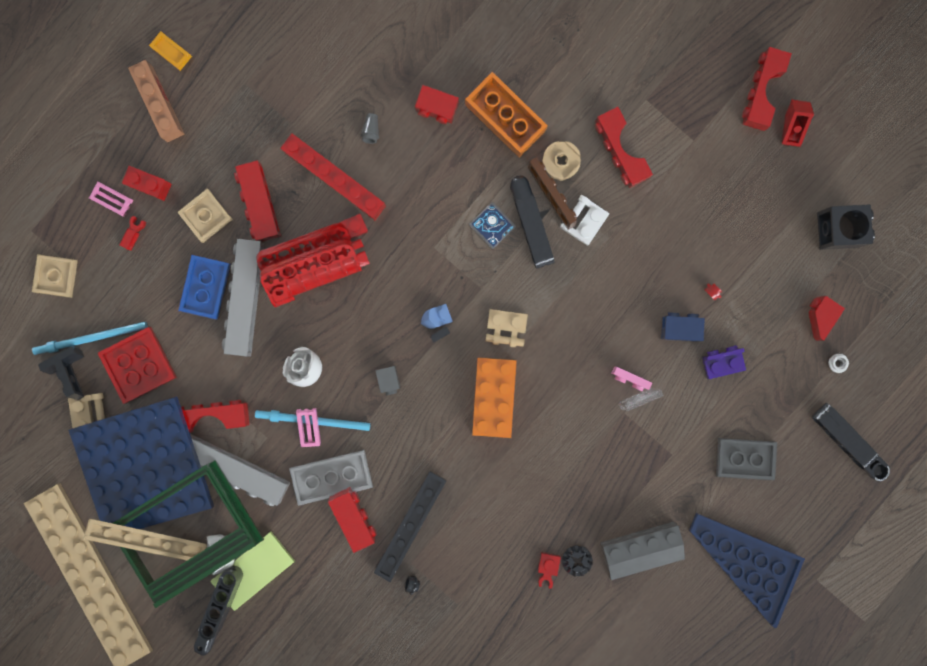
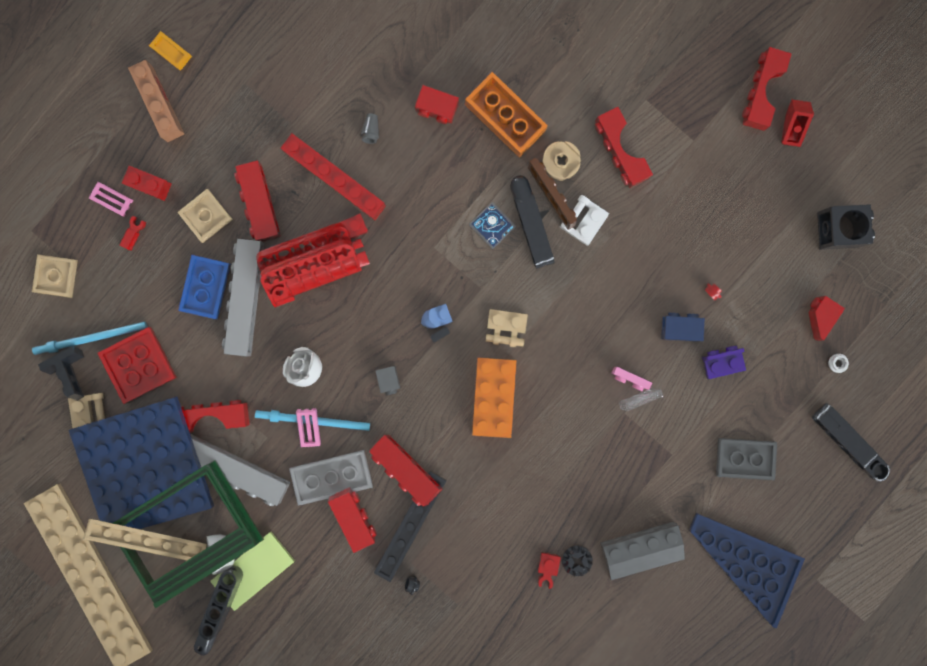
none -> red brick [369,435,443,507]

